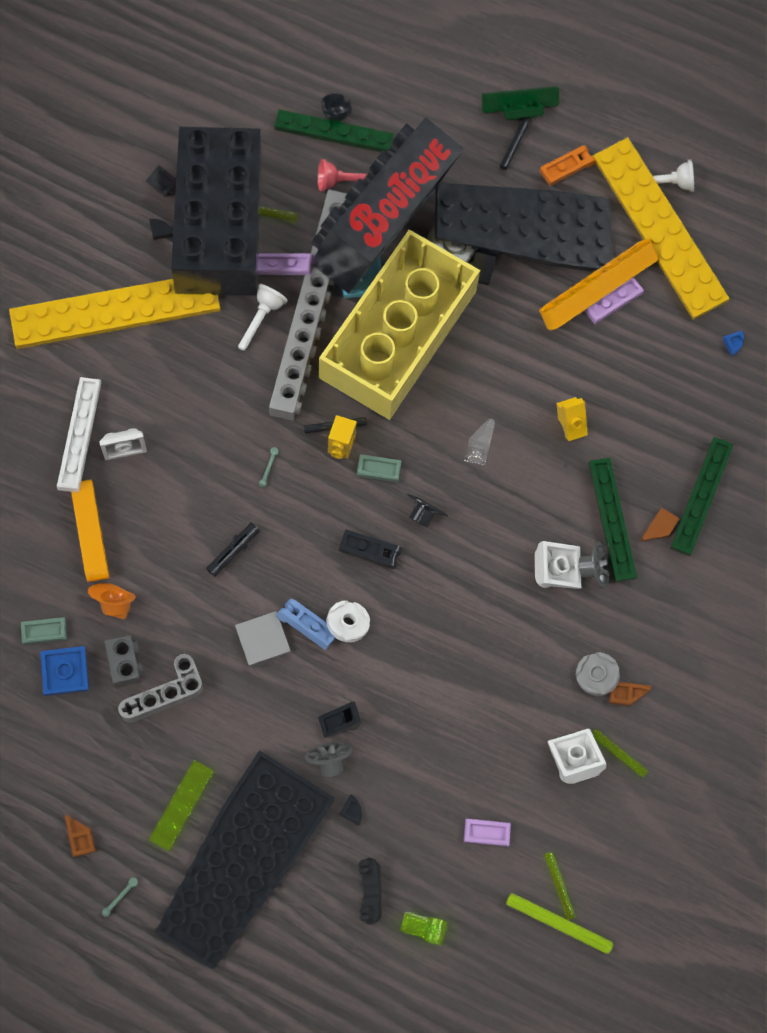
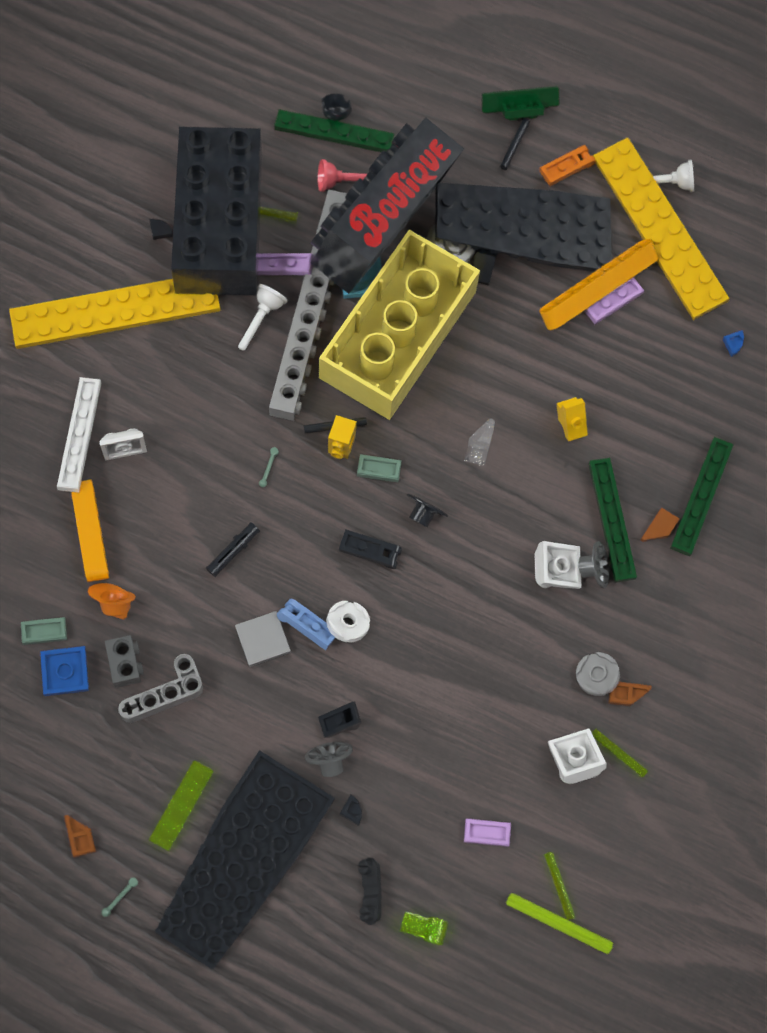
black bracket [146,165,176,197] -> none

